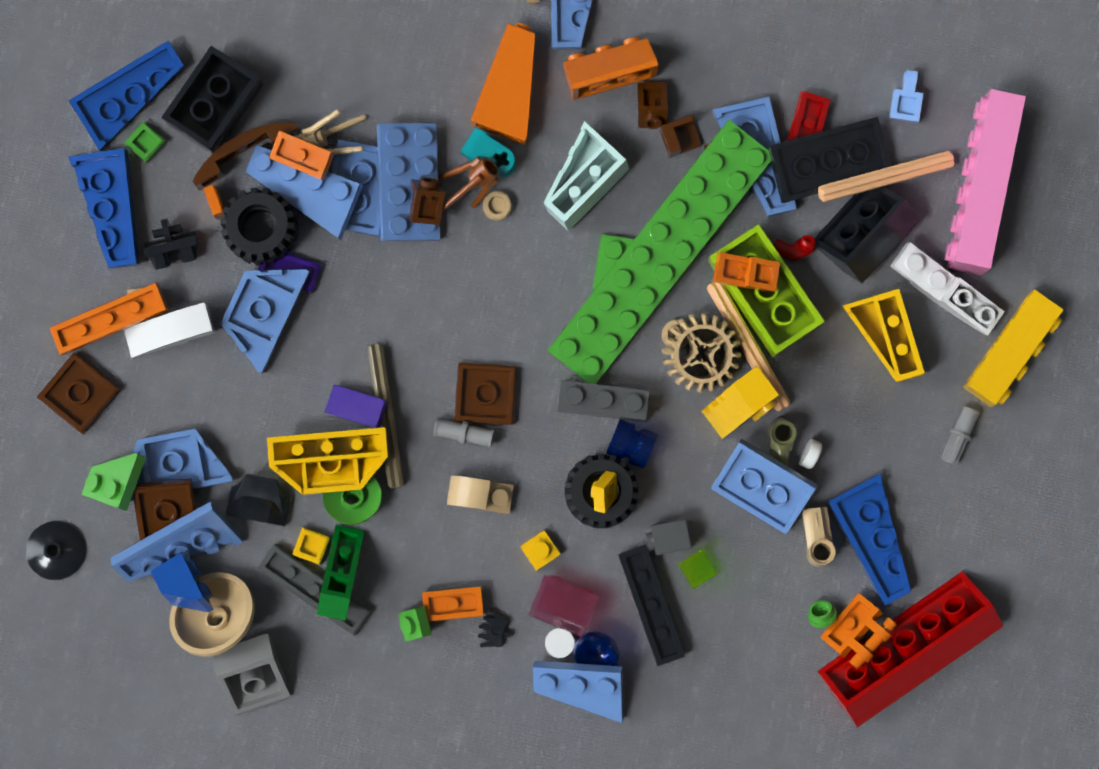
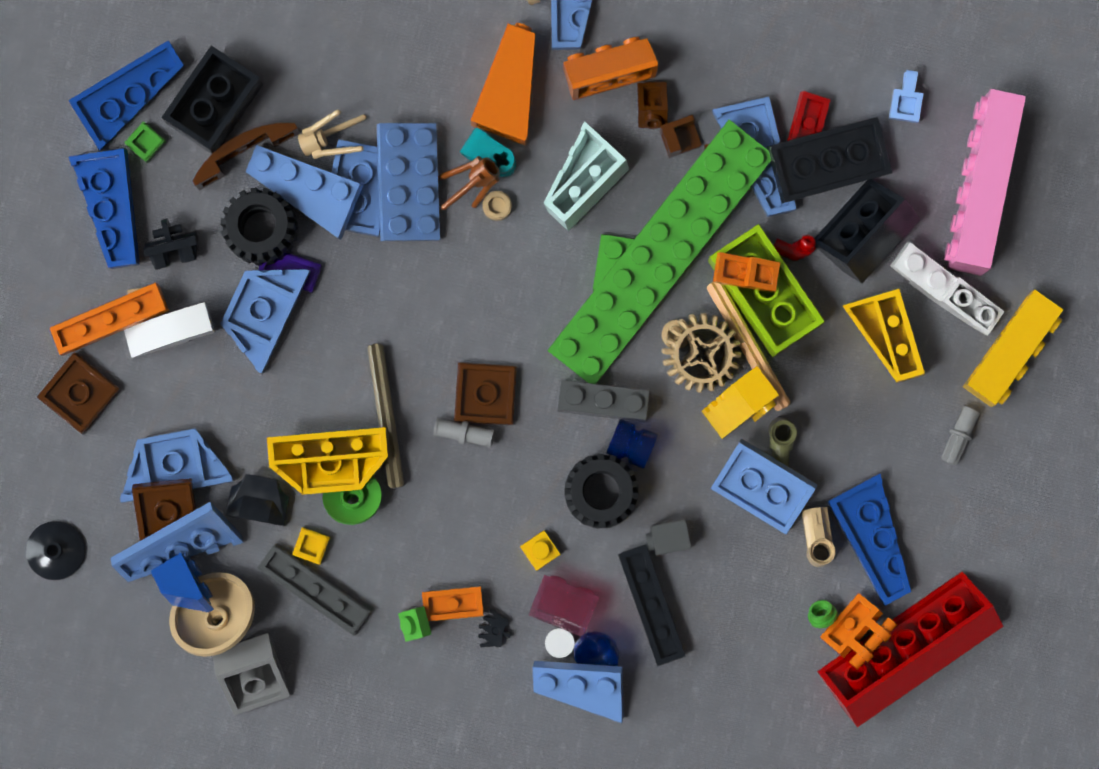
bright green wing [81,453,146,511] -> none
orange tile [203,185,225,219] -> none
orange plate [269,131,334,180] -> none
green slope [316,525,364,621] -> none
dark purple tile [325,385,389,428] -> none
reddish brown bracket [409,177,445,225] -> none
tan brick [447,476,514,514] -> none
yellow plate [591,471,617,513] -> none
clear neon green panel [676,549,717,590] -> none
white tile [799,438,822,469] -> none
light nougat axle [818,151,955,203] -> none

